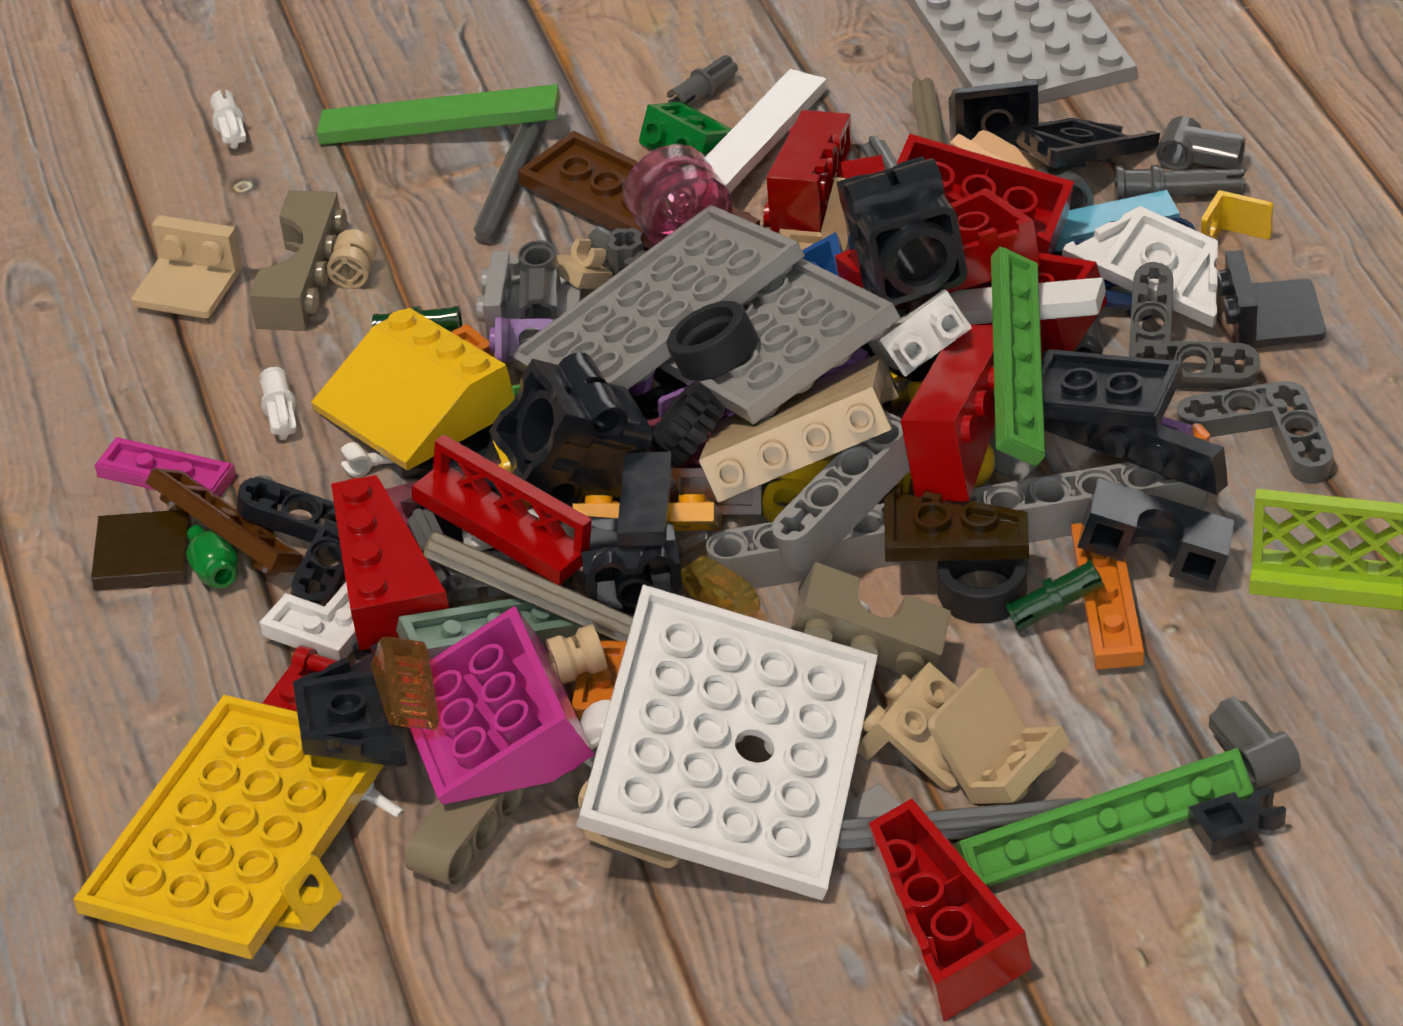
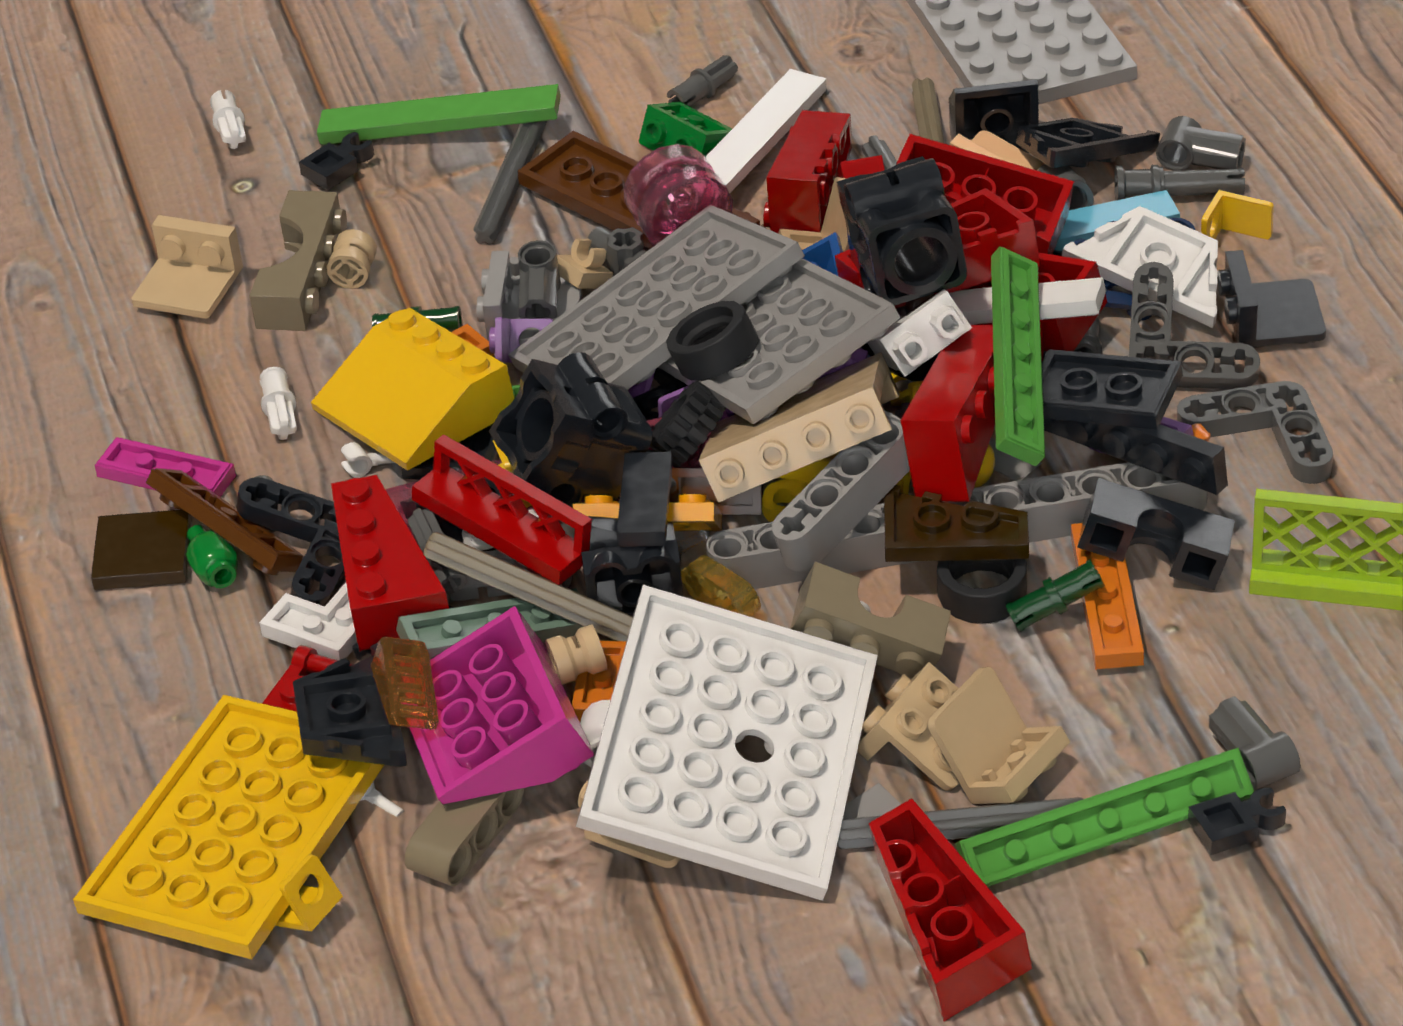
none -> black plate [299,132,375,190]

